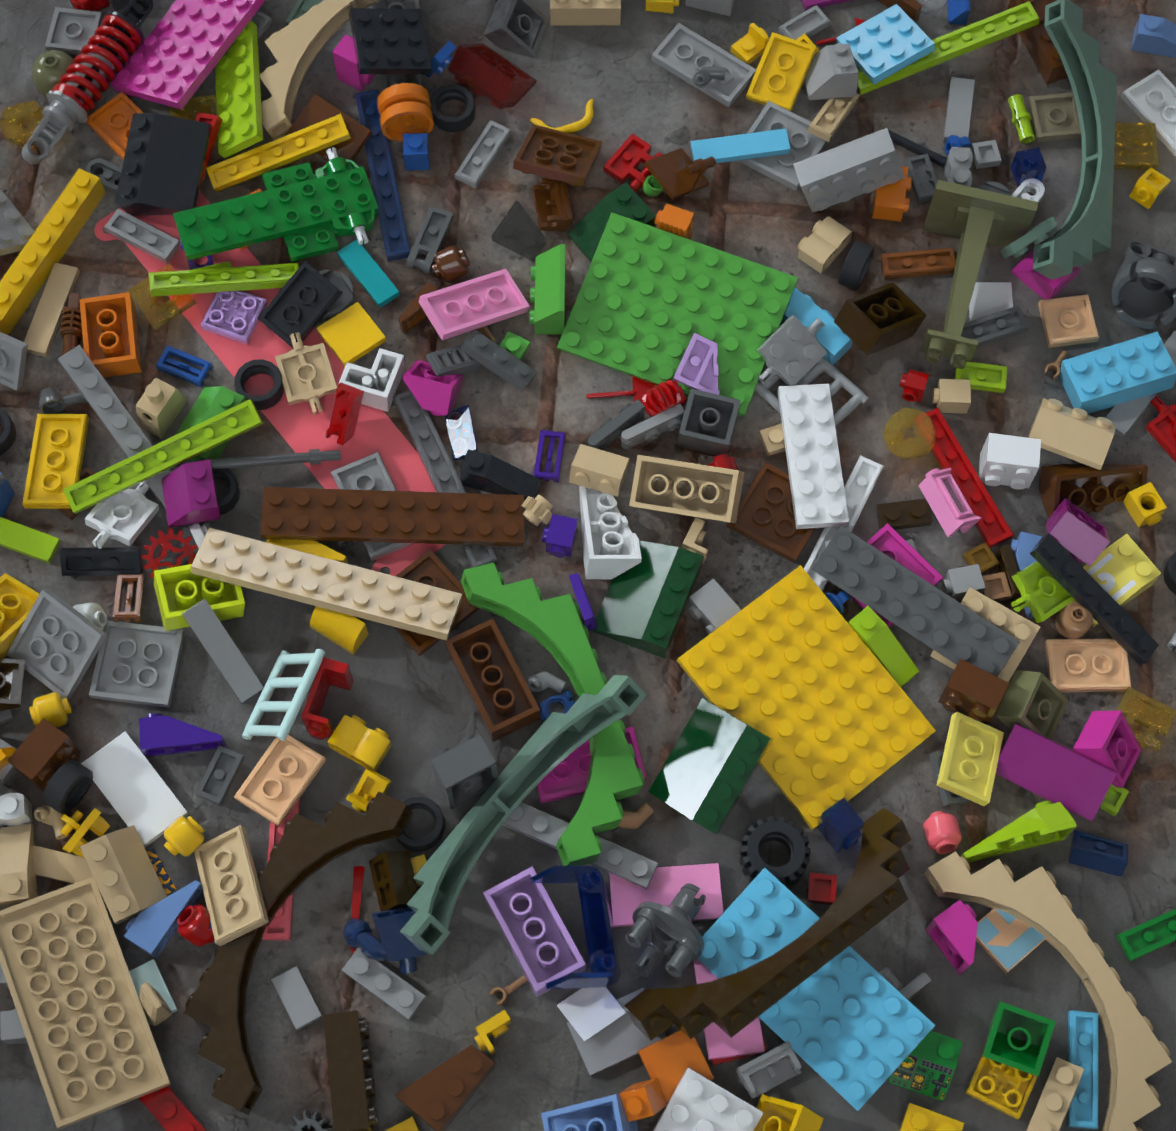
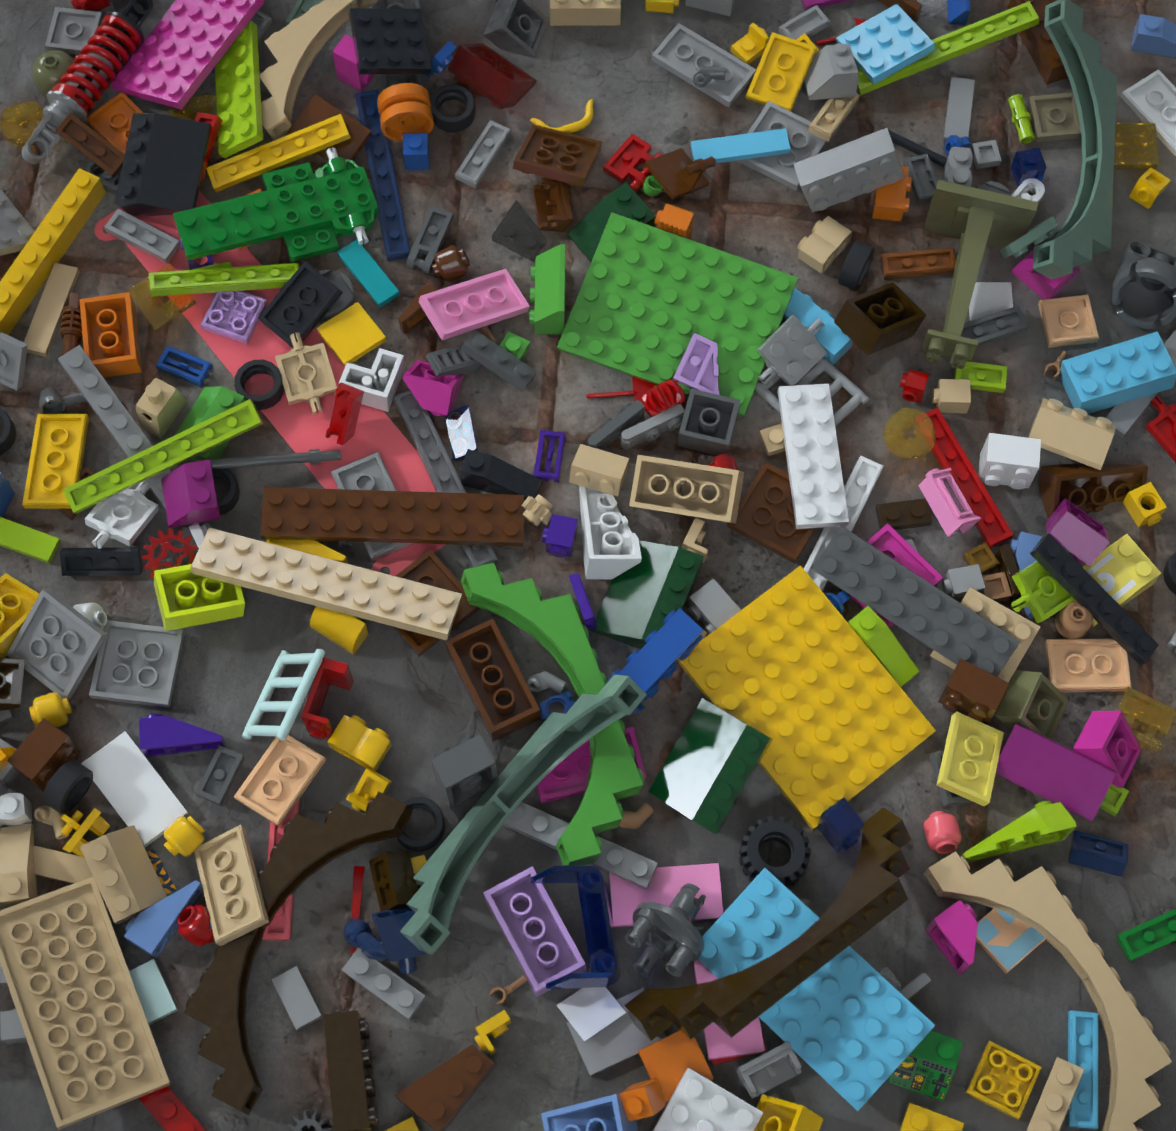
dark orange tile [113,574,145,622] -> none
tan slope [139,982,172,1026] -> none
light grey tile [182,599,264,703] -> none
red plate [807,873,837,905] -> none
green slope [983,1001,1056,1077] -> none
none -> reddish brown plate [55,113,125,178]
none -> blue wedge [608,608,707,715]

